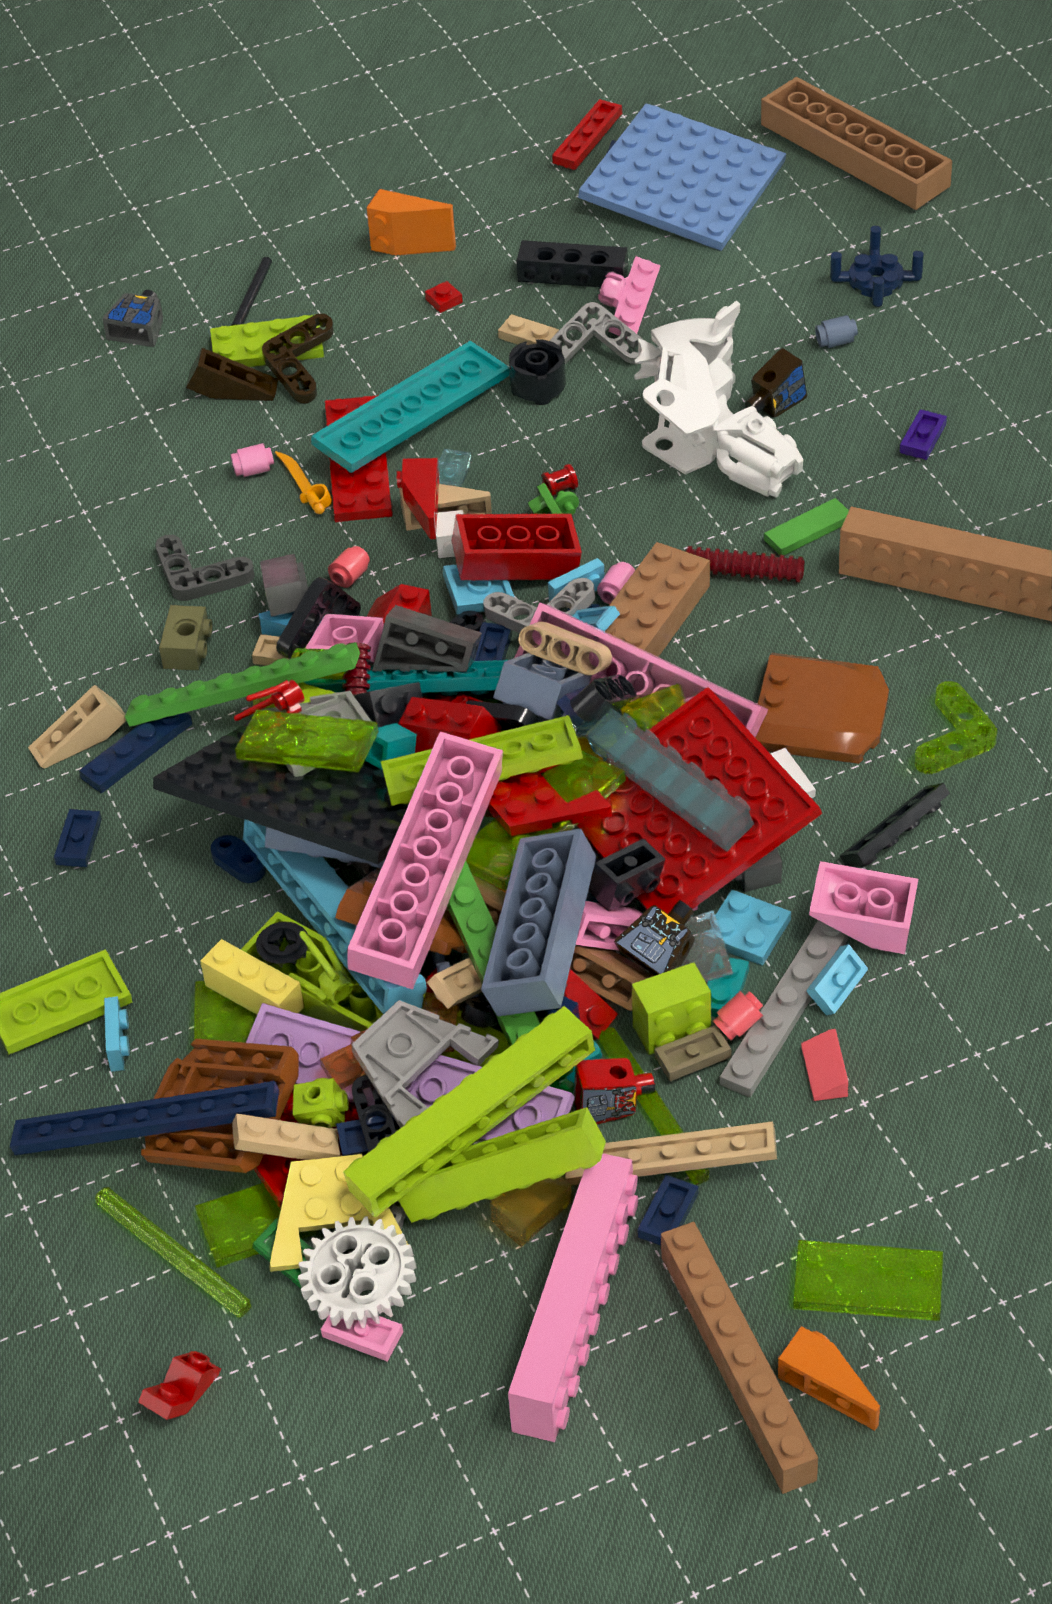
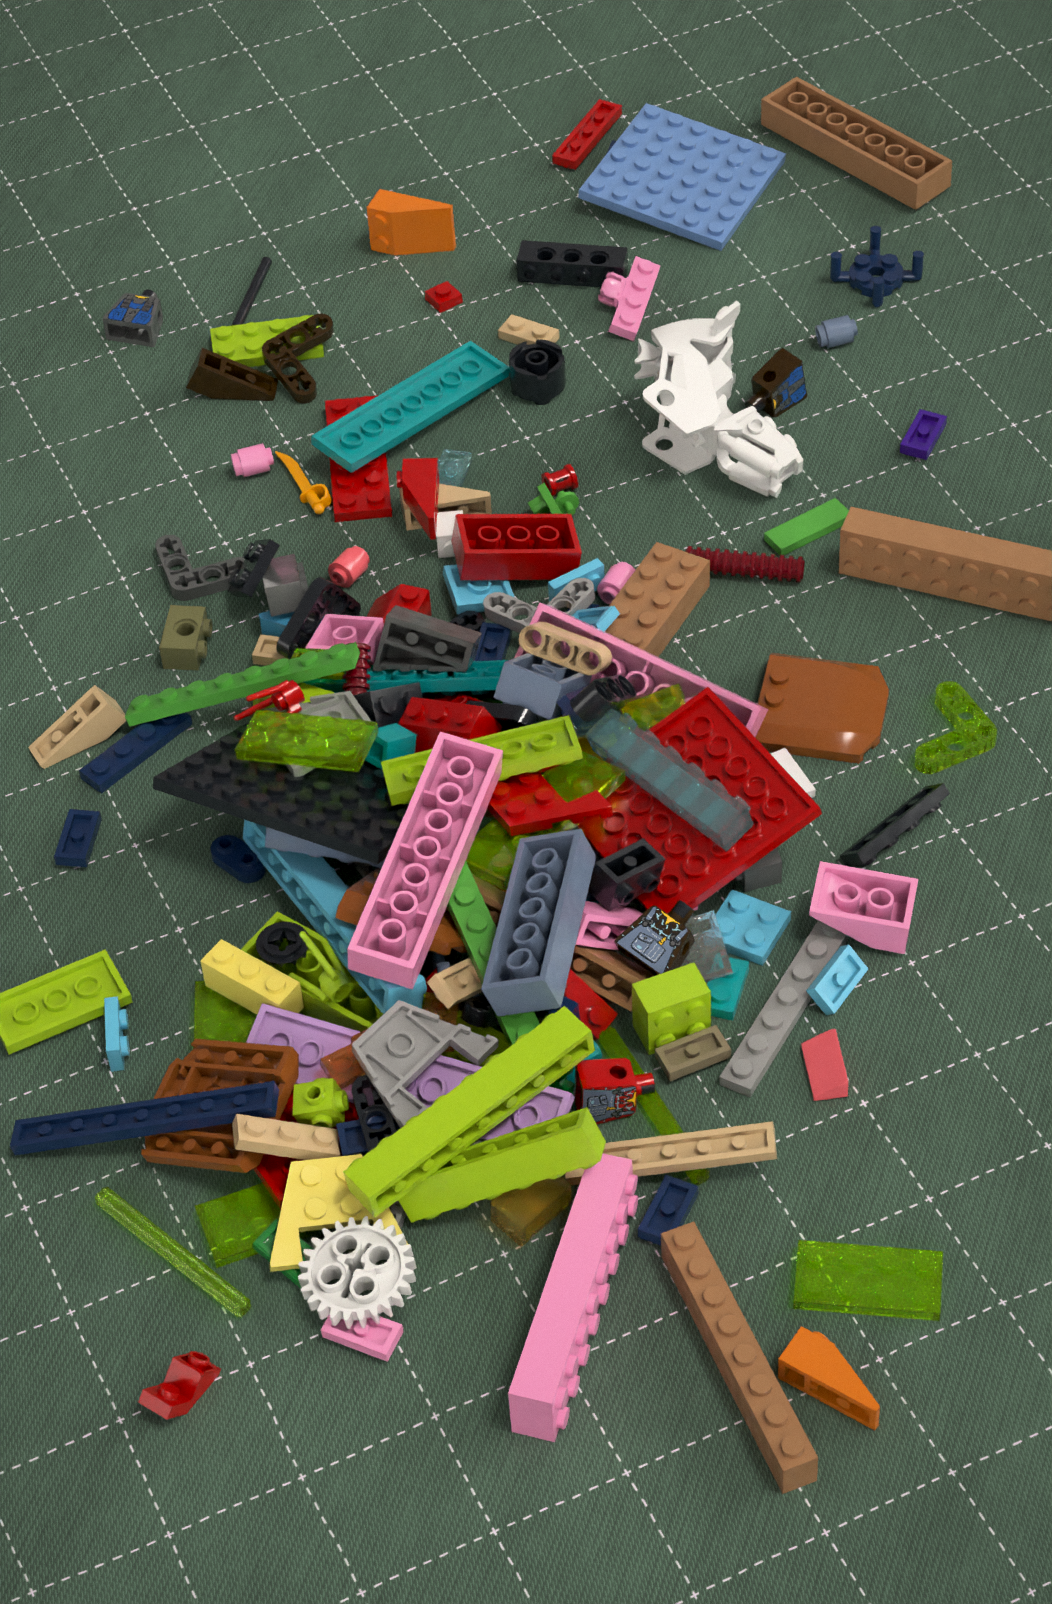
light grey beam [550,302,642,364] -> none
coral brick [713,991,763,1041] -> none
none -> black plate [227,539,280,597]

